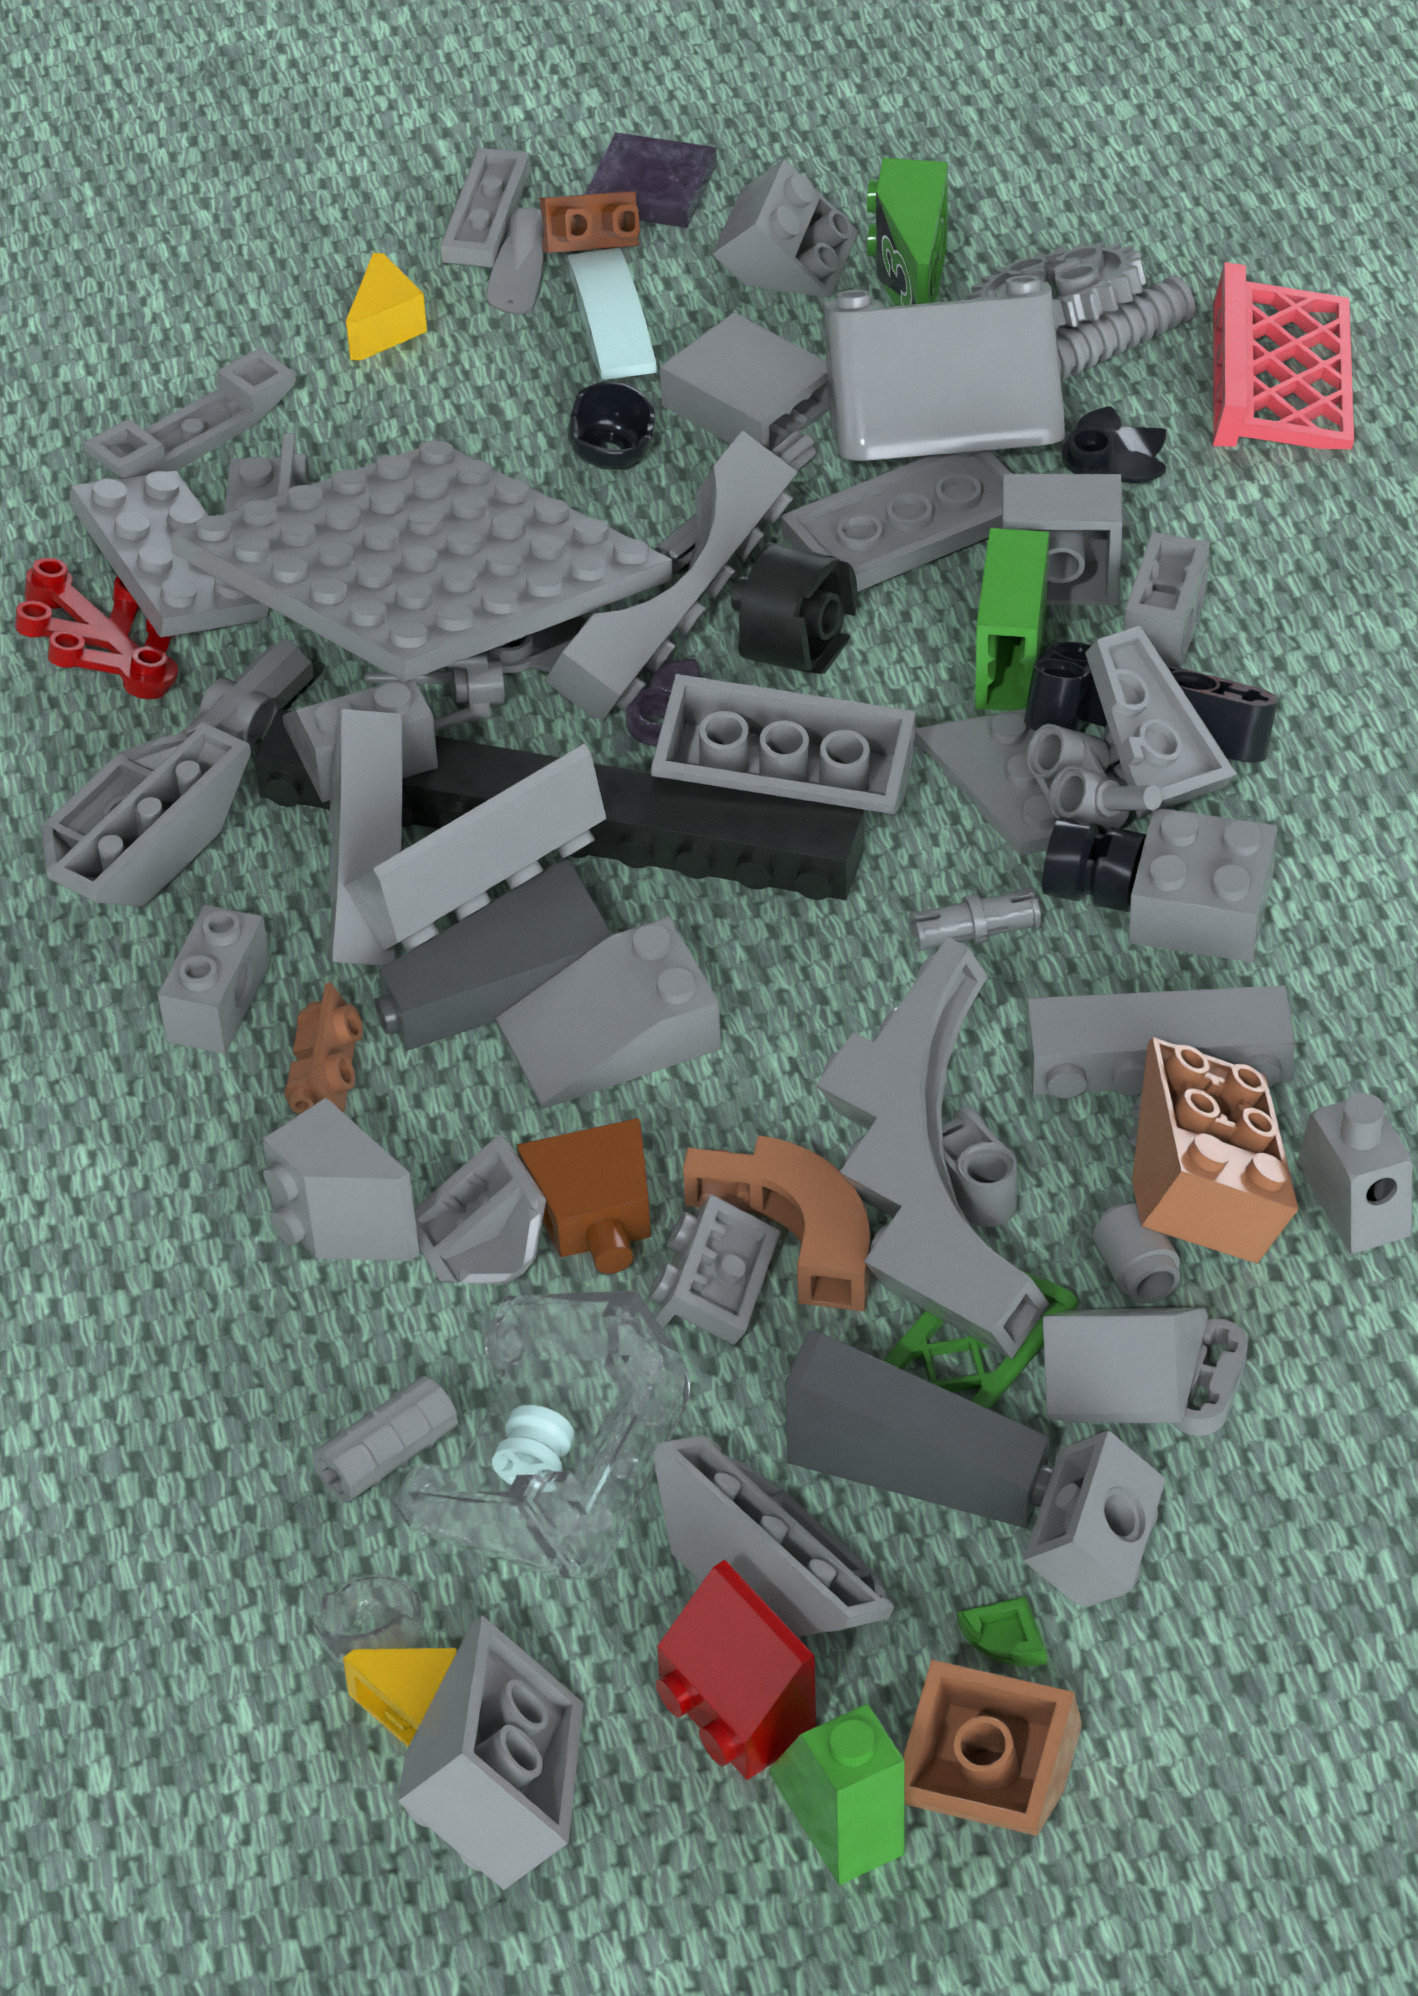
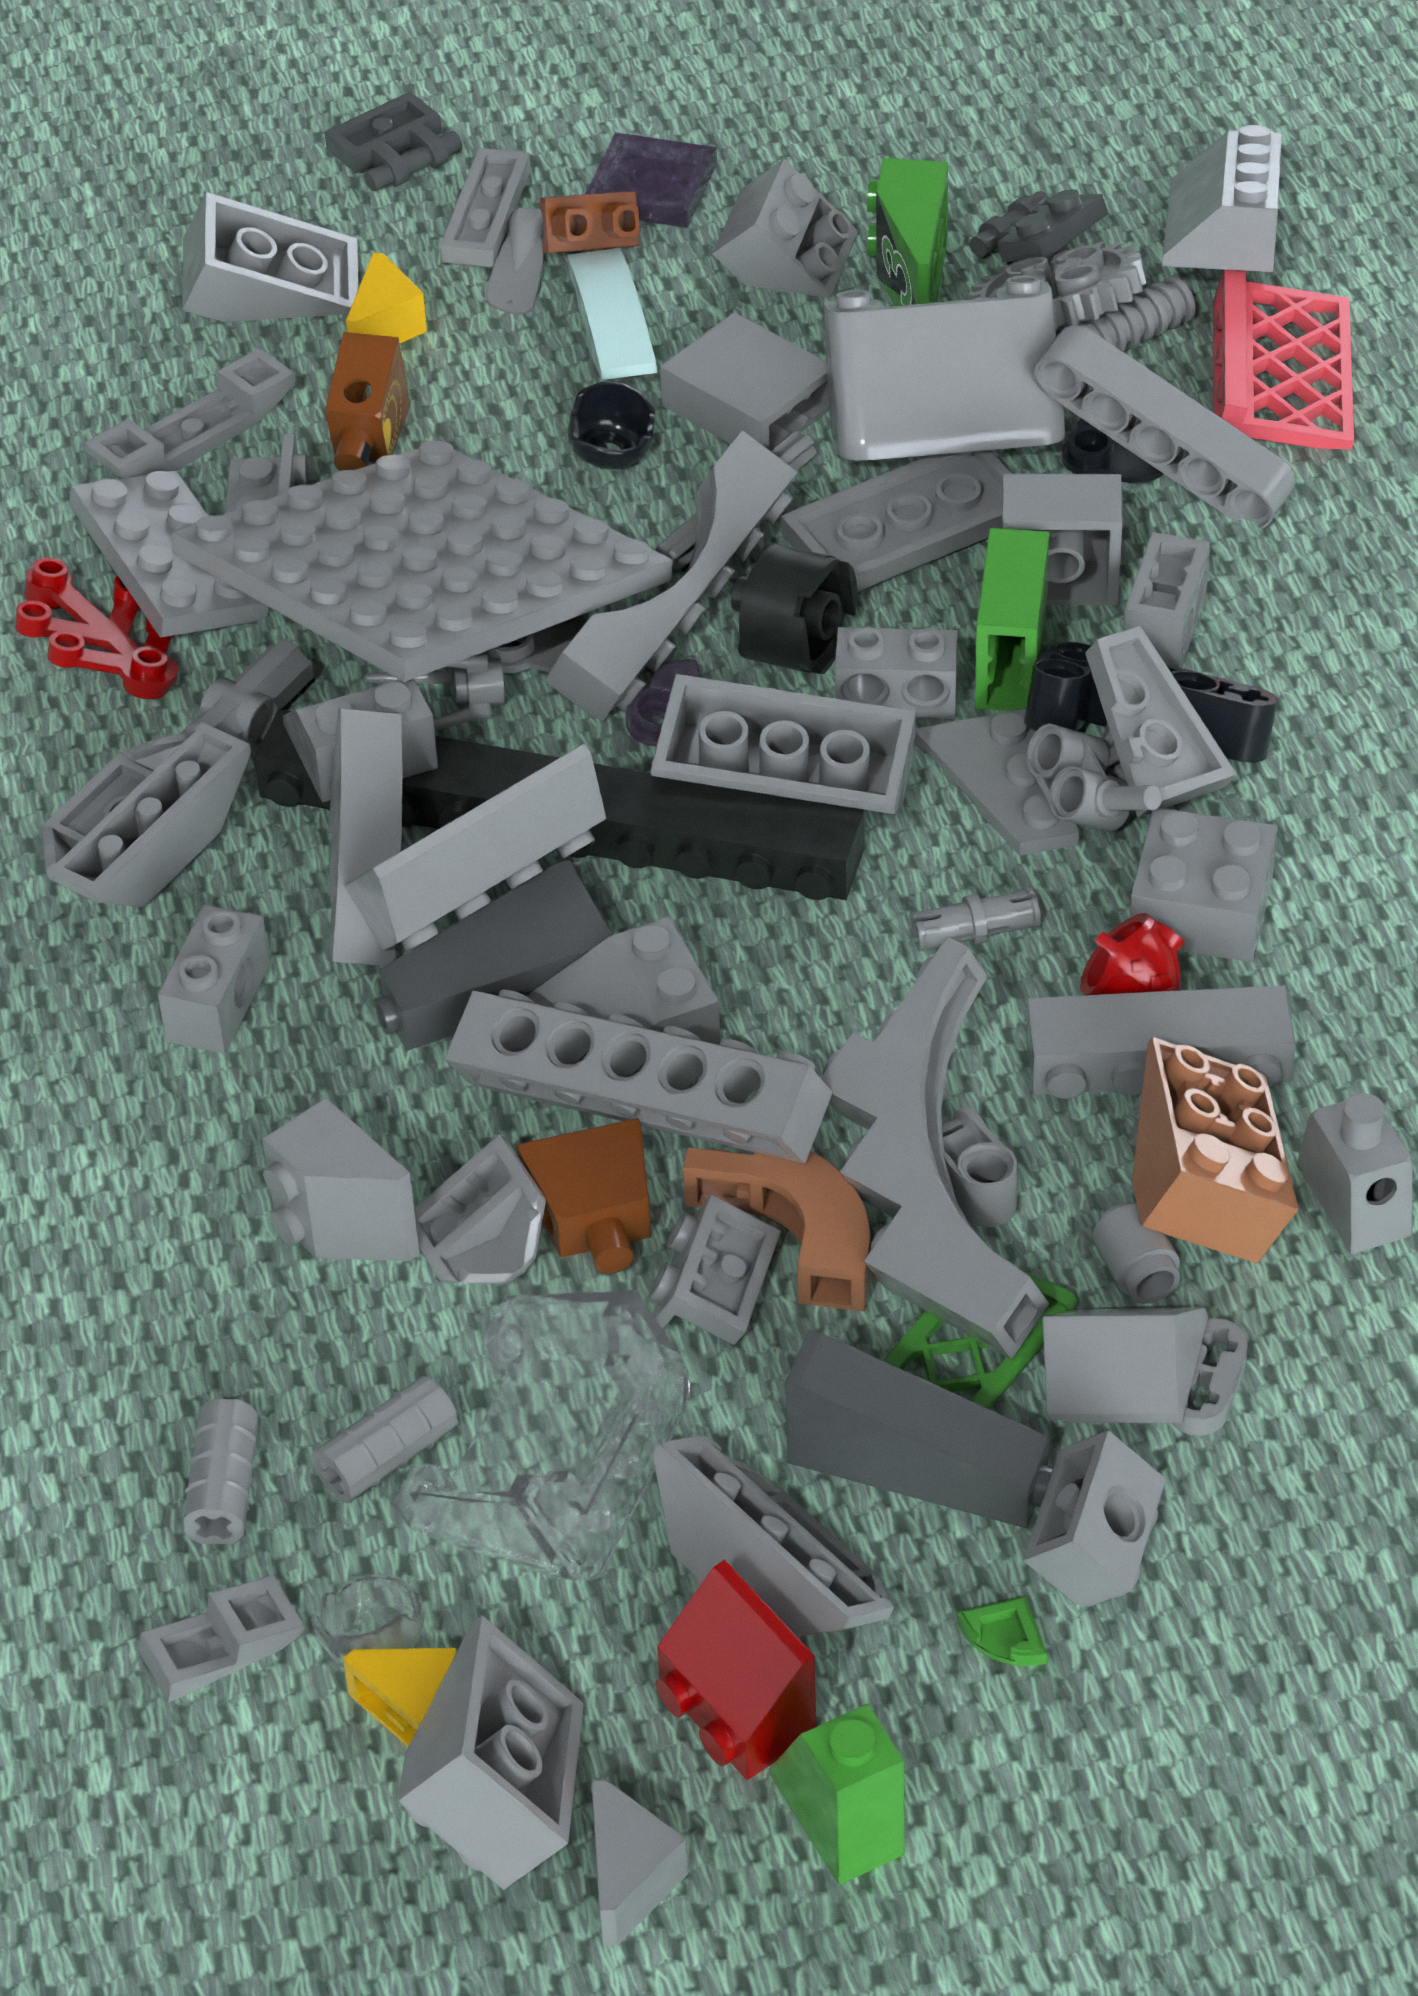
nougat hinge [284,982,363,1114] -> none
light aqua wheel [492,1405,575,1492] -> none
nougat slope [903,1659,1082,1836] -> none
black wheel [1042,816,1146,912] -> none
none -> light grey slope [138,1575,304,1703]
none -> light grey slope [182,192,358,322]
none -> light grey axle [183,1398,258,1544]
none -> dark grey plate [324,91,462,191]
none -> dark orange torso [326,332,411,471]
none -> light grey brick [444,989,833,1164]
none -> light grey slope [591,1780,688,1947]
none -> light grey brick [835,627,958,719]
none -> dark grey plate [969,189,1108,262]
none -> light grey beam [1034,325,1295,529]
none -> red helmet [1080,913,1186,995]
none -> light grey slope [1162,125,1282,272]

